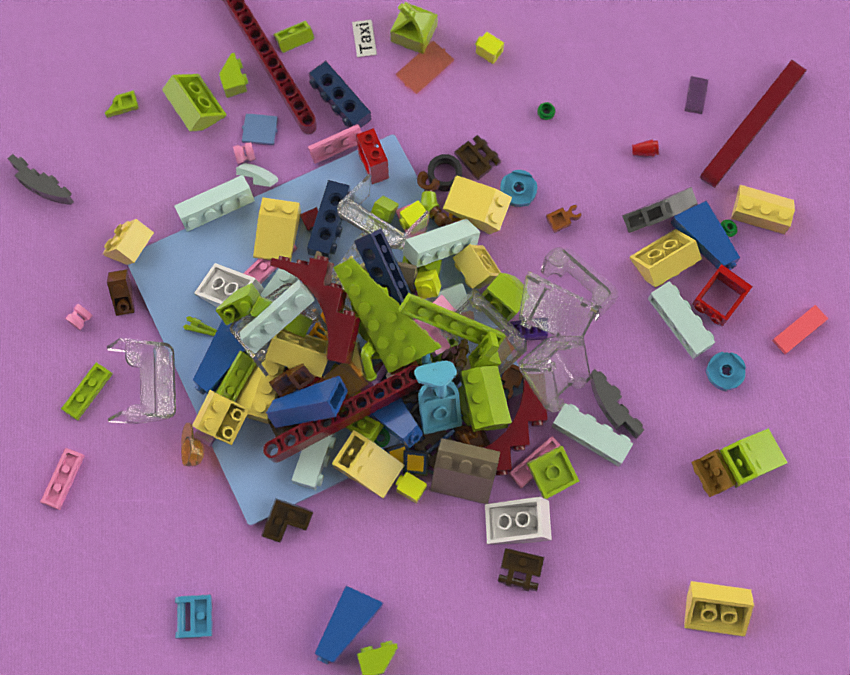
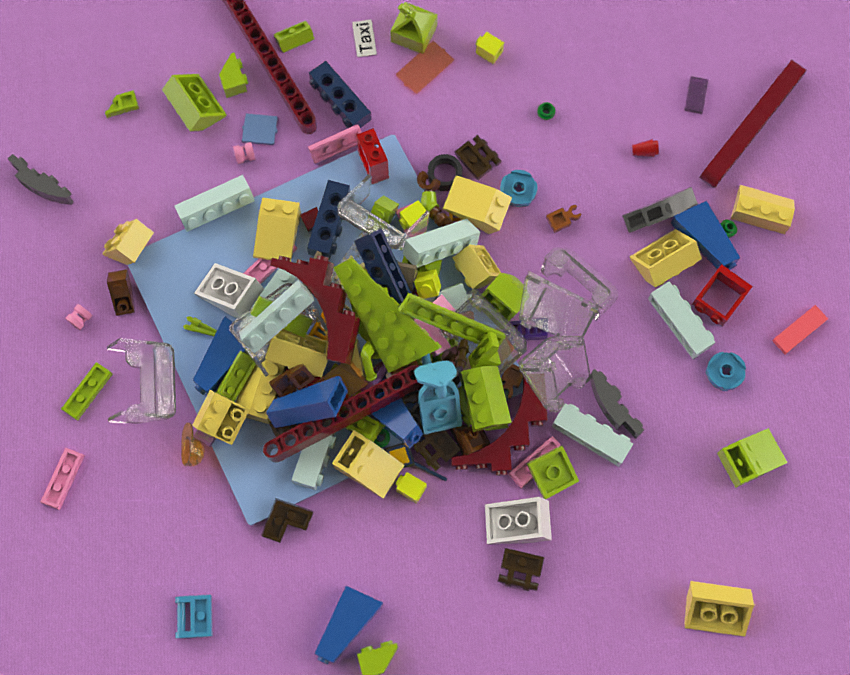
lime slope [216,283,262,325] -> none
light aqua slope [236,163,278,187] -> none
piece [403,430,455,476] -> none
dark tan slope [430,438,500,504] -> none
pearl gold bracket [691,449,737,497] -> none

